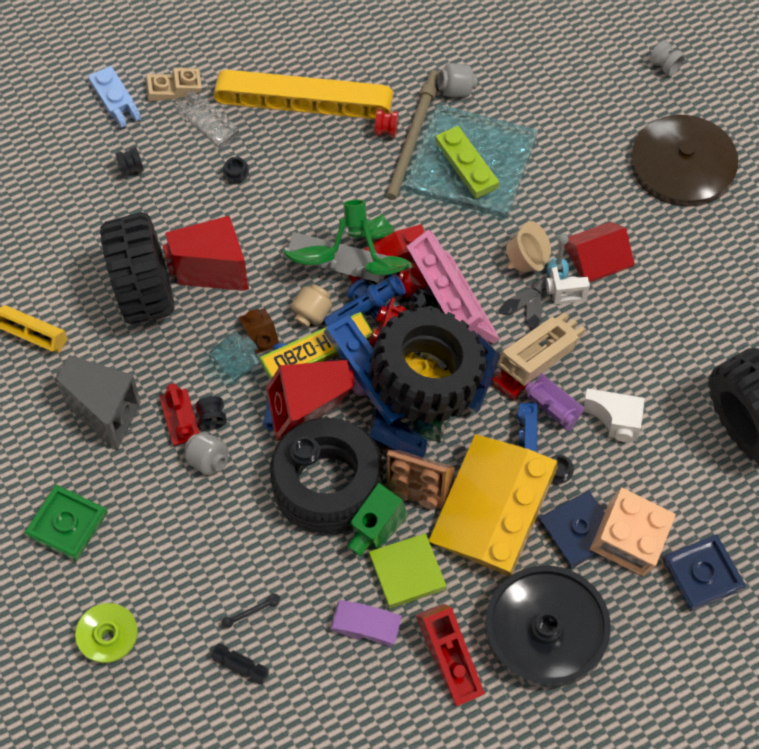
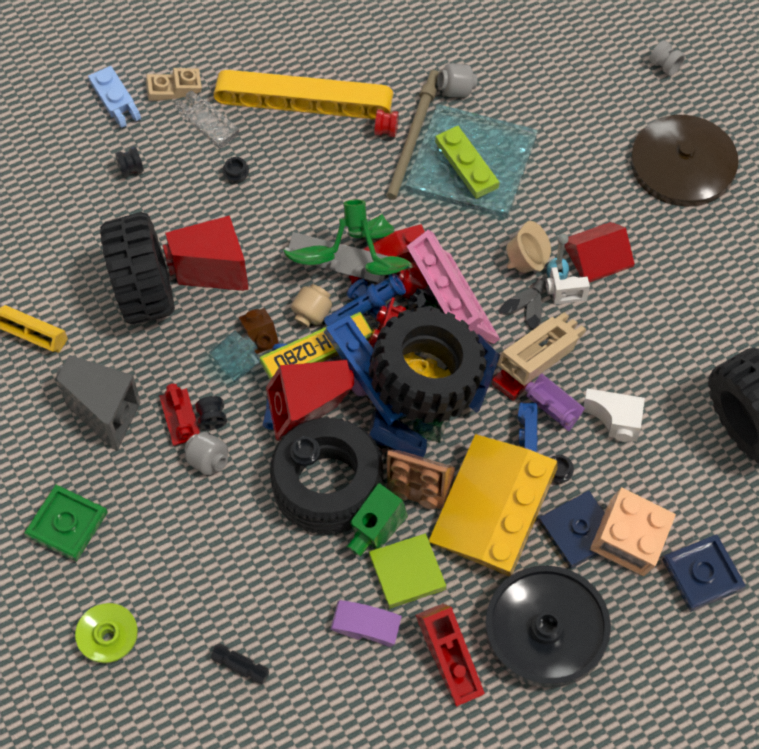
black hinge [221,593,280,629] -> none

